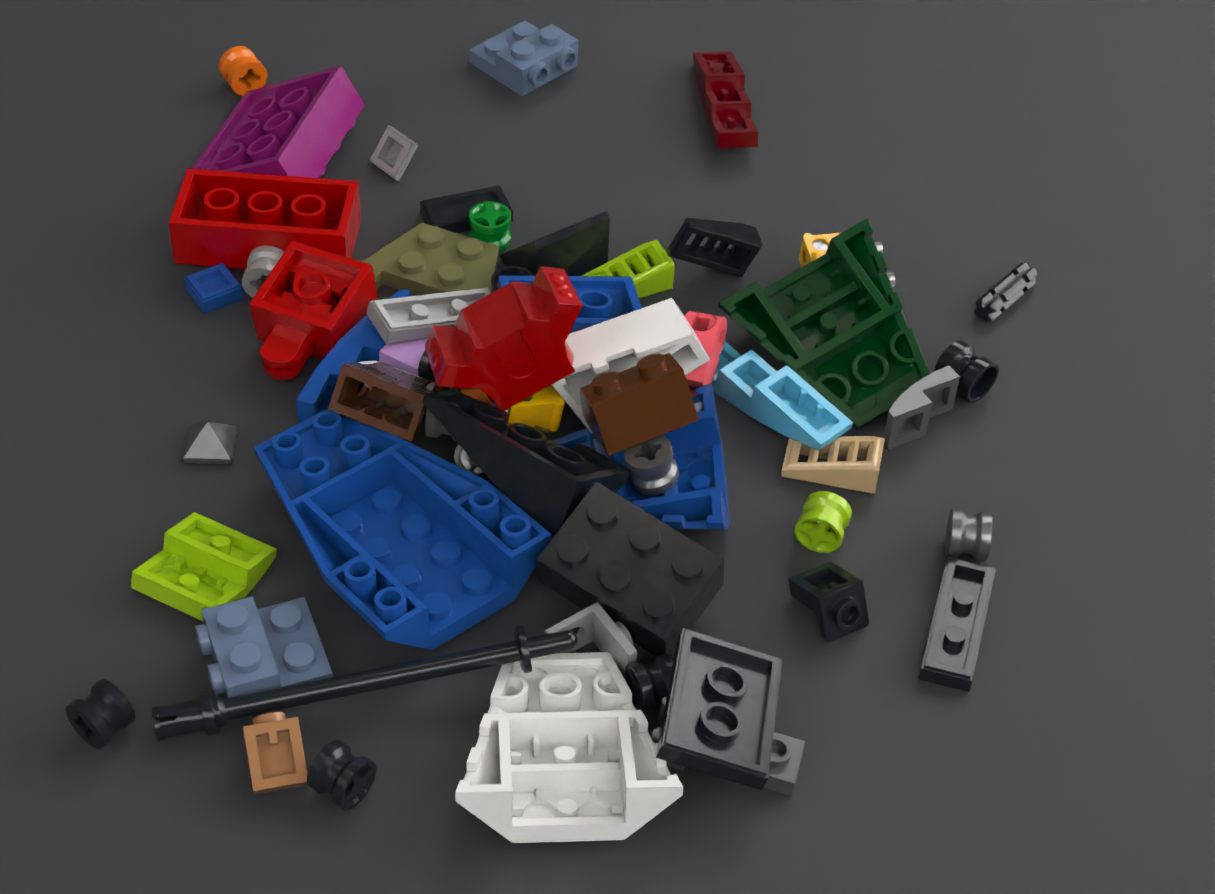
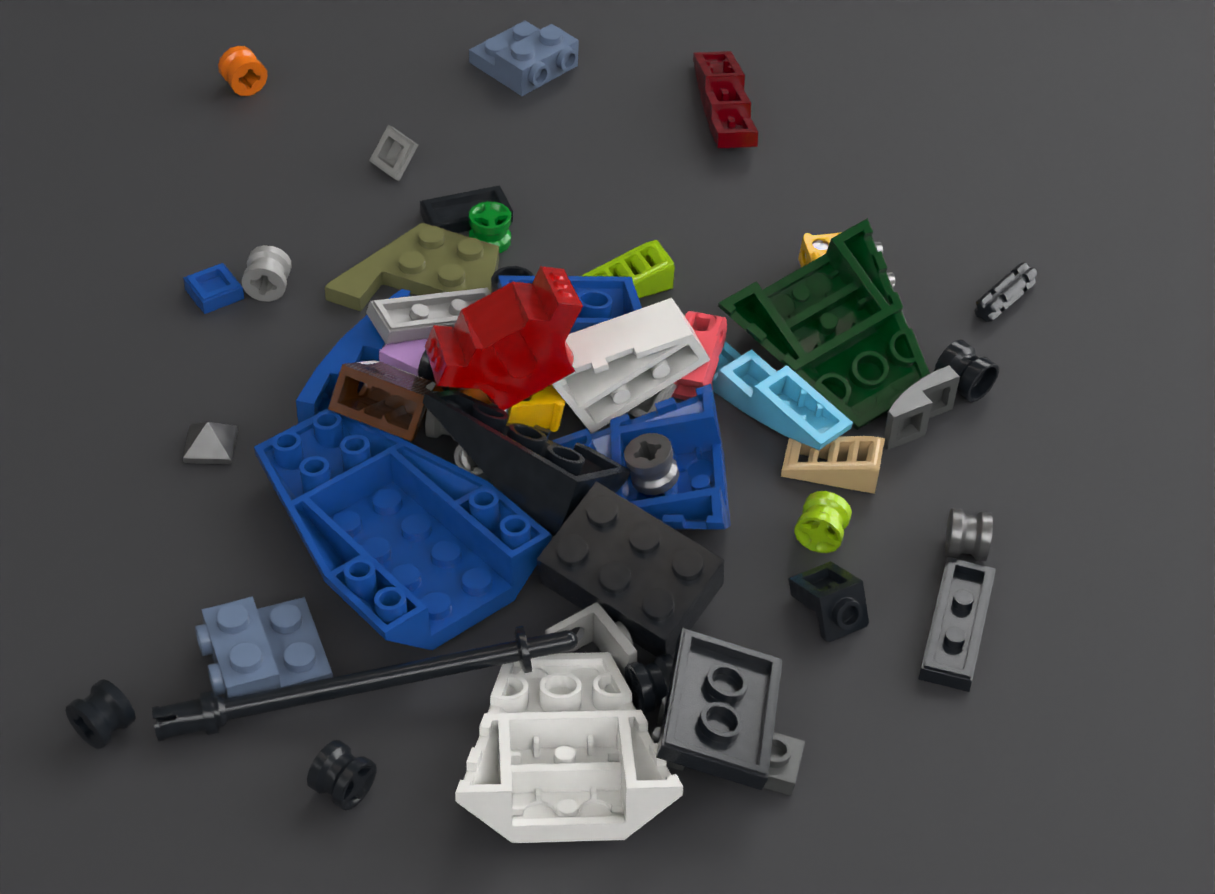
lime slope [131,512,277,621] -> none
red brick [168,168,361,270] -> none
magenta slope [180,65,365,187] -> none
medium nougat bracket [243,712,308,795] -> none
red brick [249,241,378,381] -> none
black slope [499,211,610,276] -> none
reddish brown slope [580,353,699,456] -> none
black slope [666,218,763,277] -> none

